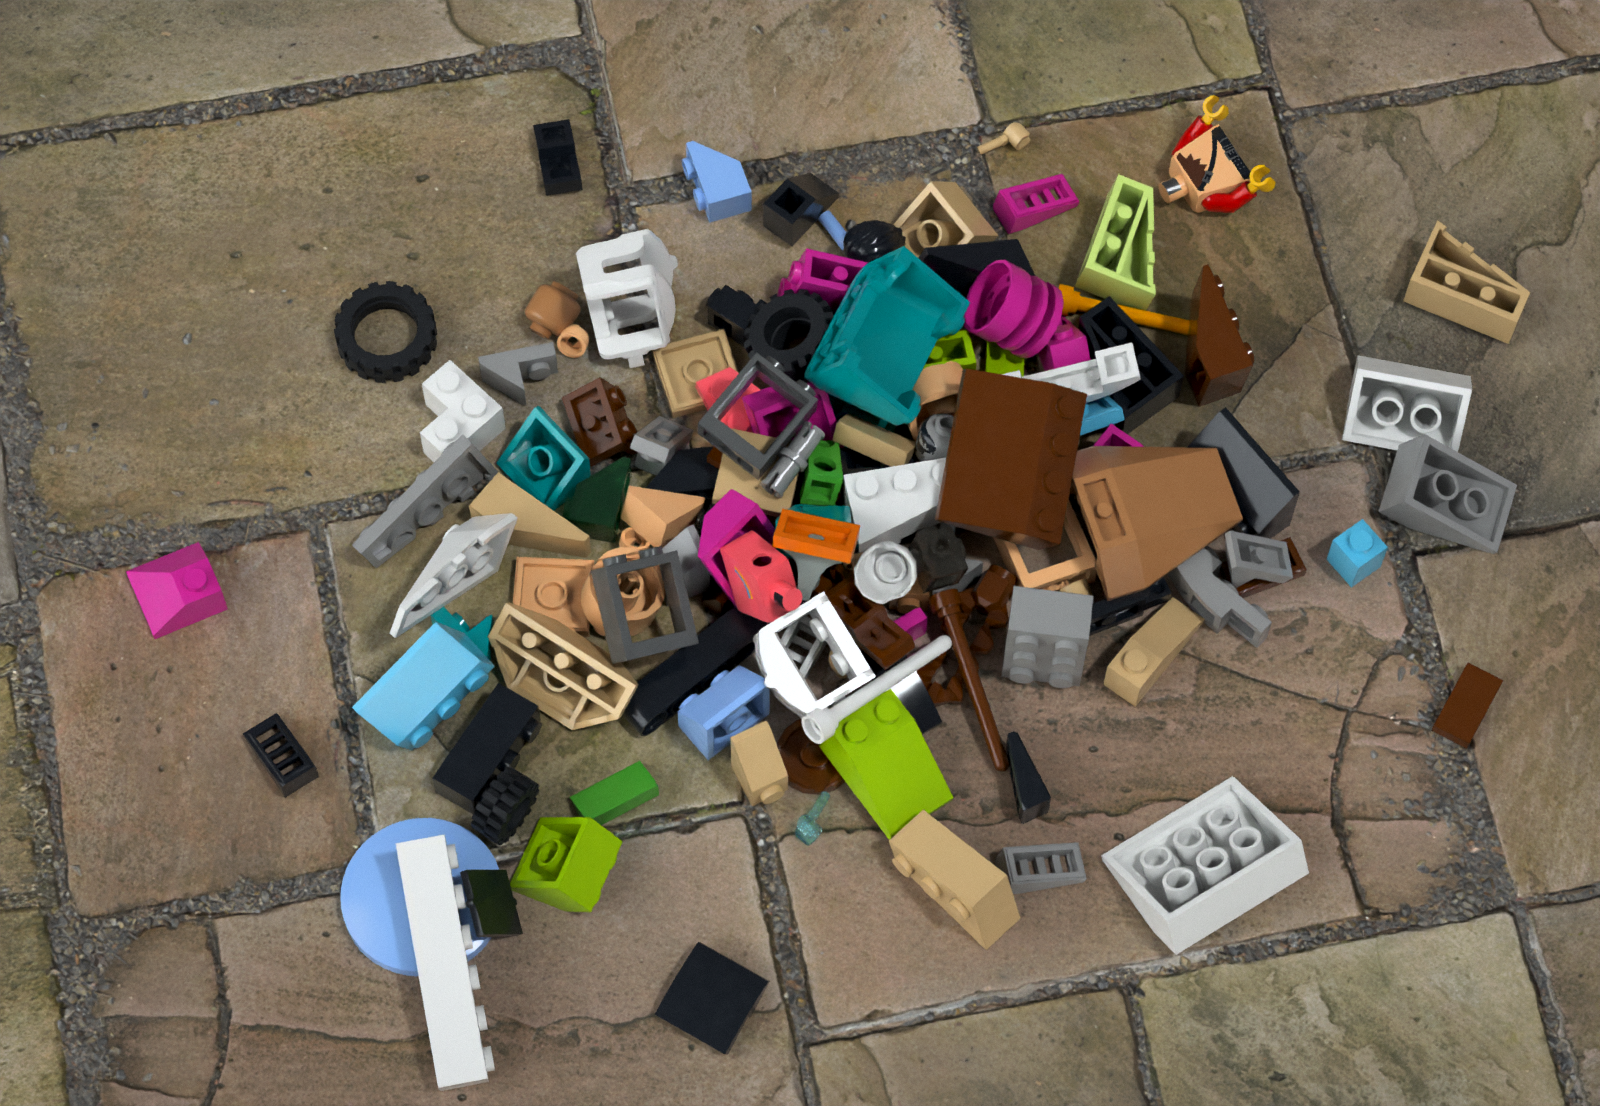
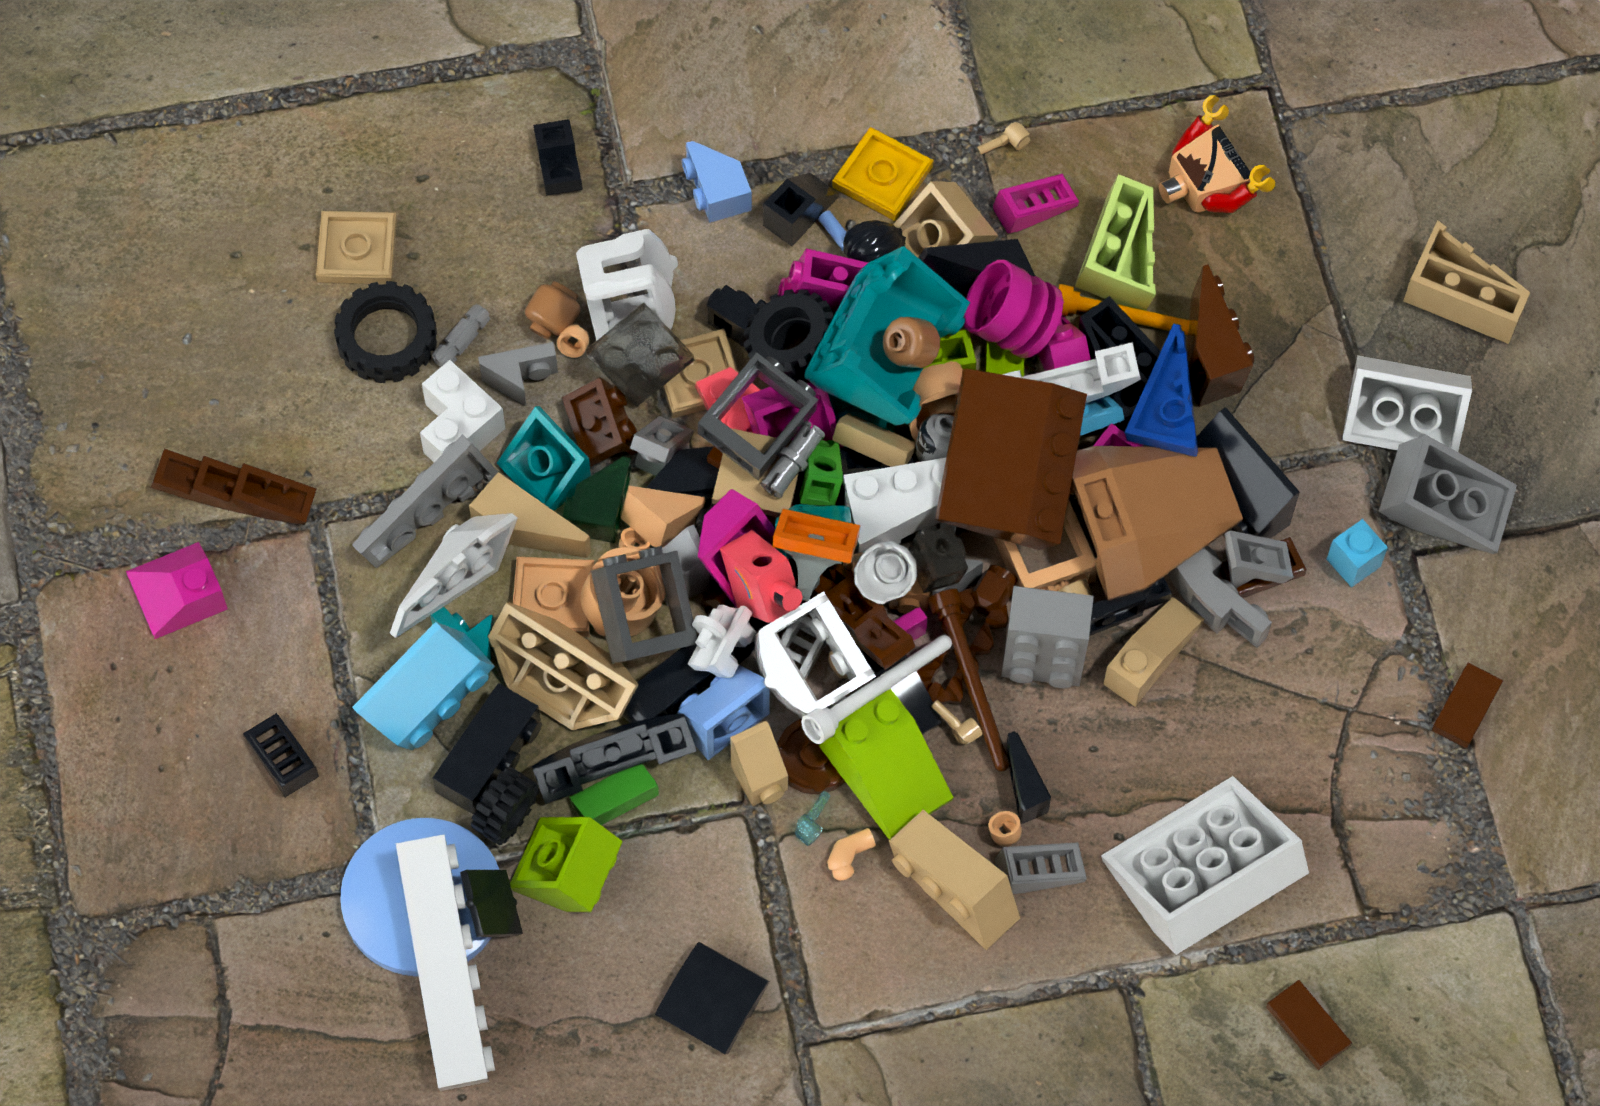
none -> reddish brown slope [151,448,317,525]
none -> tan tile [316,211,397,284]
none -> light grey axle [432,304,490,367]
none -> black slope [532,714,697,804]
none -> clear smoke plate [586,303,695,407]
none -> white hips [687,605,756,678]
none -> light nougat arm [827,828,876,881]
none -> yellow tile [832,127,934,221]
none -> medium nougat head [883,317,940,368]
none -> tan hand [931,700,982,744]
none -> light nougat hinge [988,811,1022,847]
none -> blue wing [1124,324,1198,457]
none -> reddish brown tile [1266,980,1352,1070]

